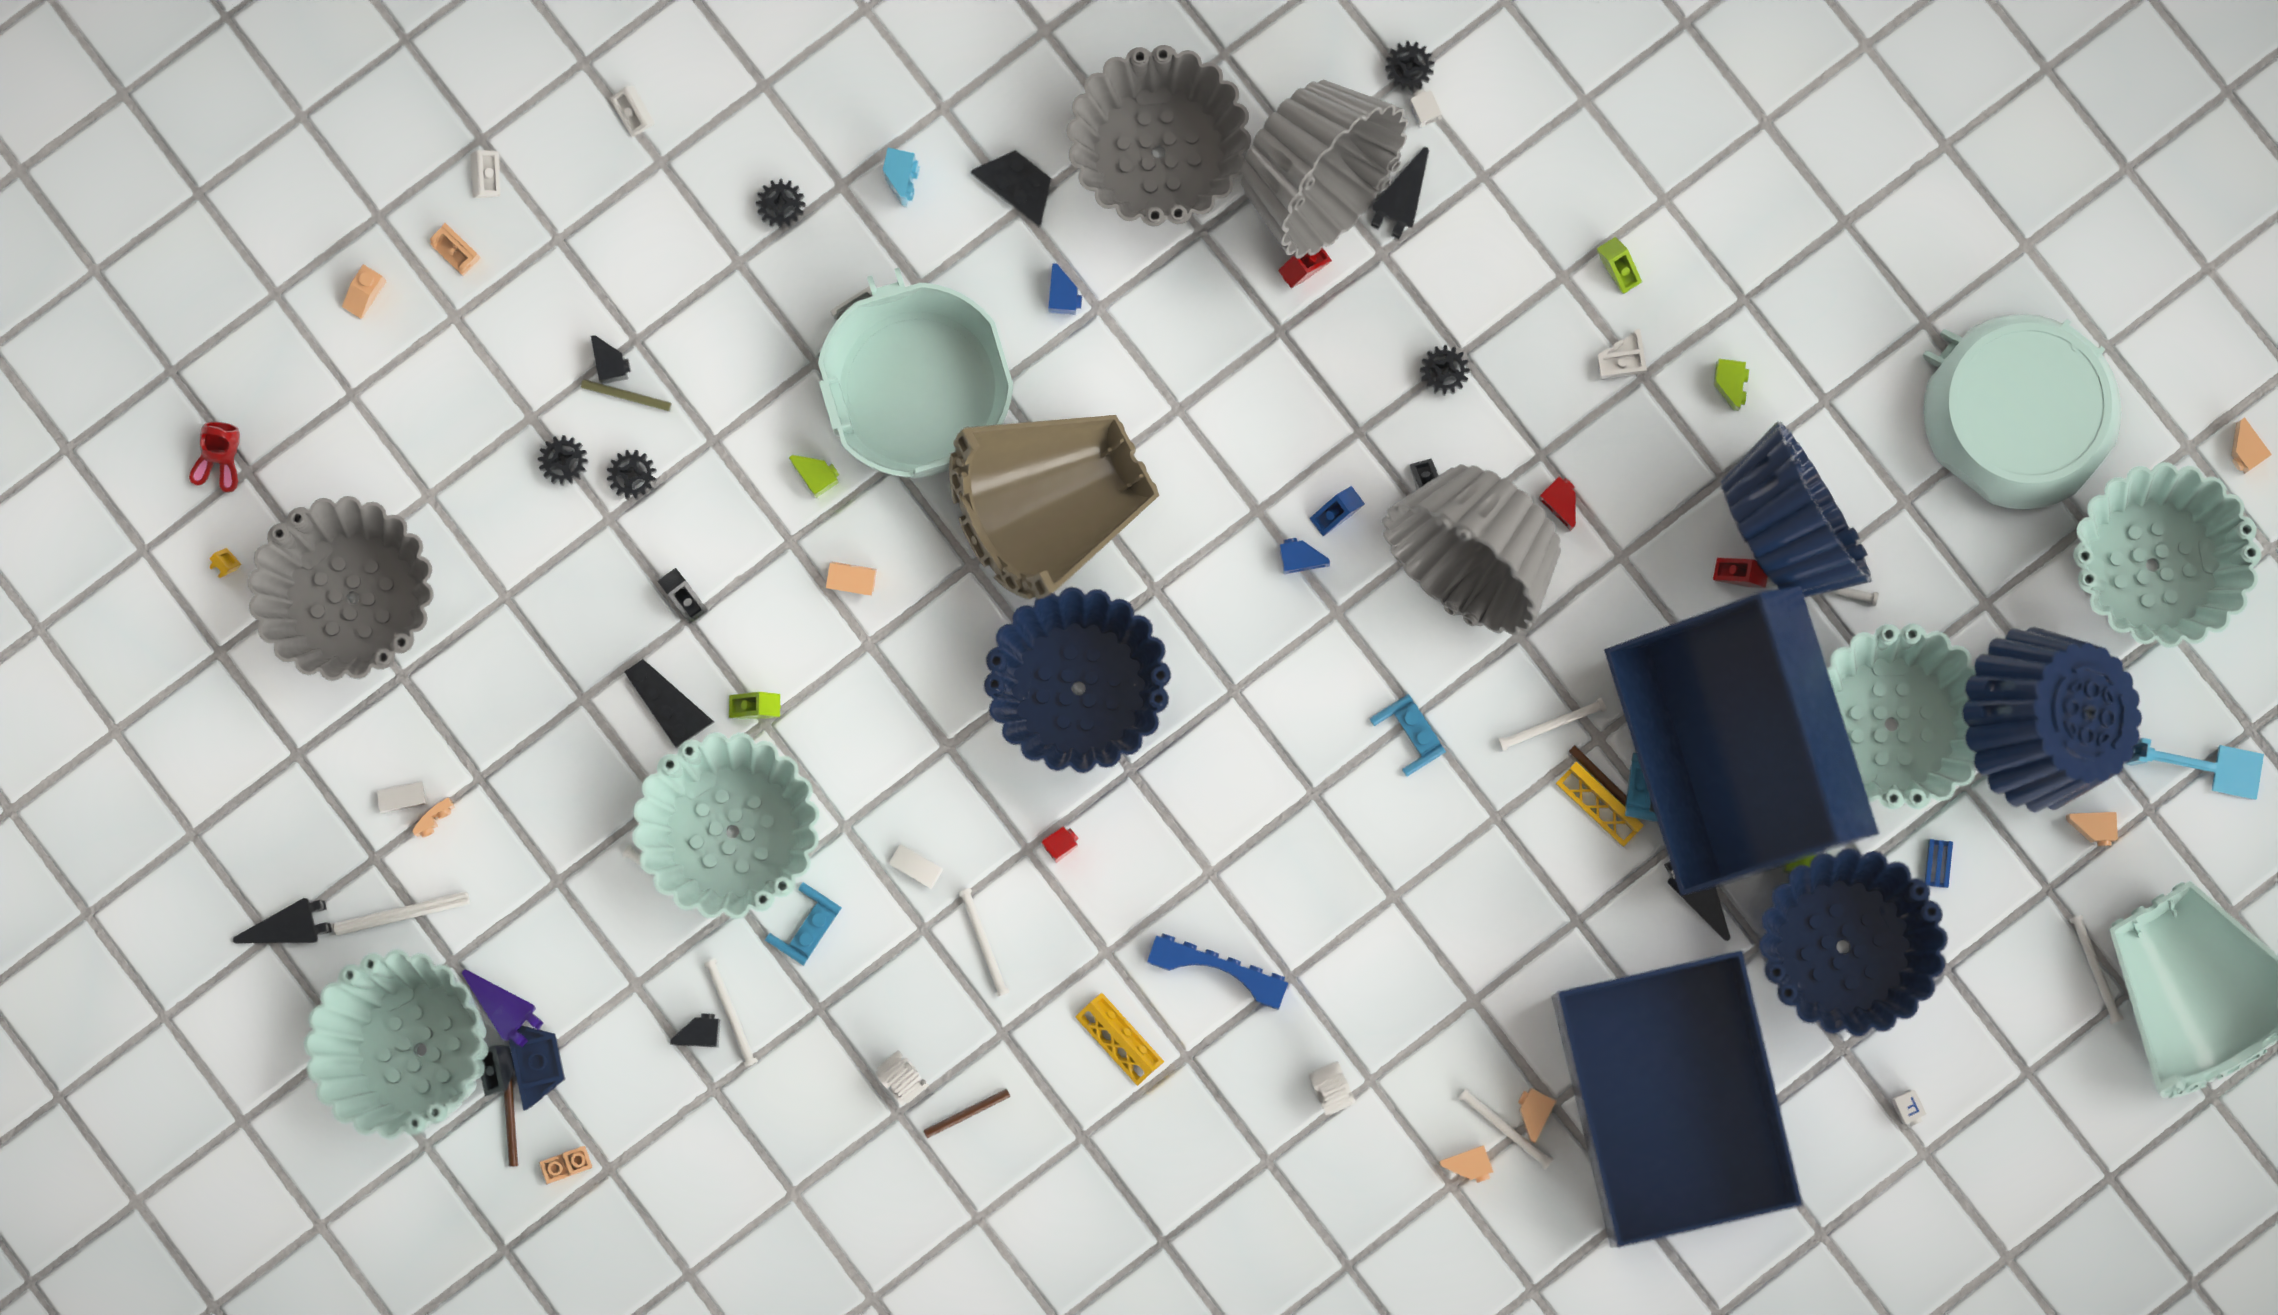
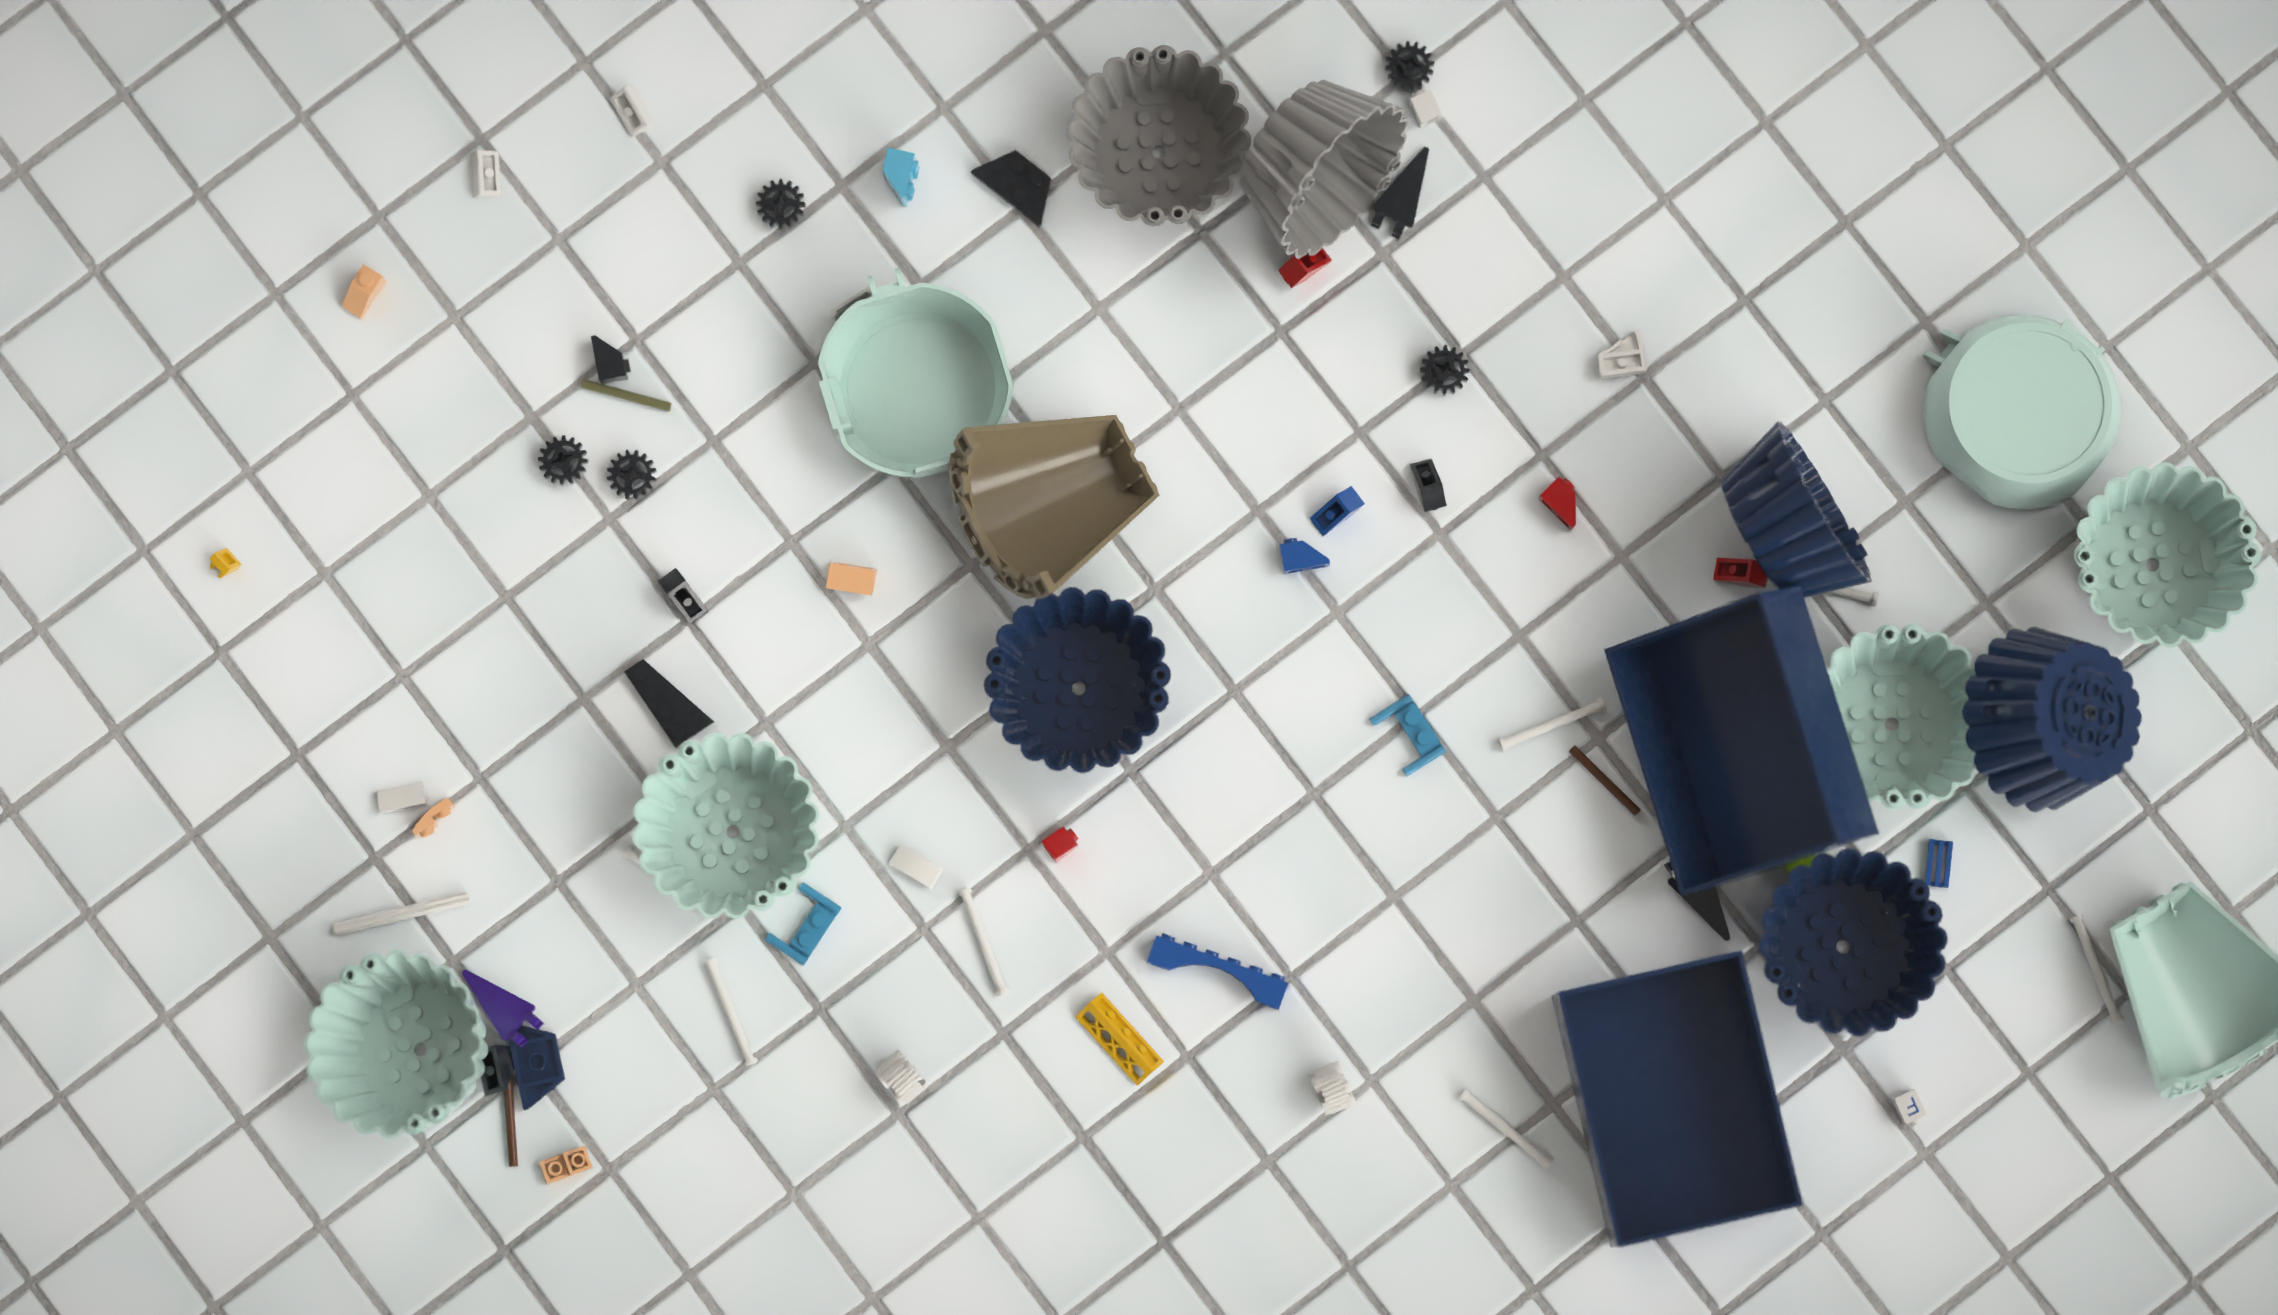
red piece [189,422,240,493] -> none
black flag [233,898,332,943] -> none
light grey container [247,496,434,681] -> none
light nougat hinge [430,223,481,276] -> none
black slope [670,1013,720,1048] -> none
lime slope [729,692,781,719] -> none
lime slope [789,455,839,498] -> none
reddish brown bar [923,1089,1011,1139] -> none
blue slope [1048,263,1082,315] -> none
light grey container [1382,464,1561,635] -> none
light nougat slope [1439,1145,1493,1183] -> none
light nougat slope [1518,1088,1556,1143] -> none
yellow fence [1556,762,1644,847] -> none
lime slope [1596,236,1642,294] -> none
dark azure plate [1625,753,1658,822] -> none
lime slope [1714,359,1749,411] -> none
light nougat slope [2066,812,2118,846] -> none
medium azure piece [2125,738,2264,800] -> none
light nougat slope [2231,417,2272,473] -> none

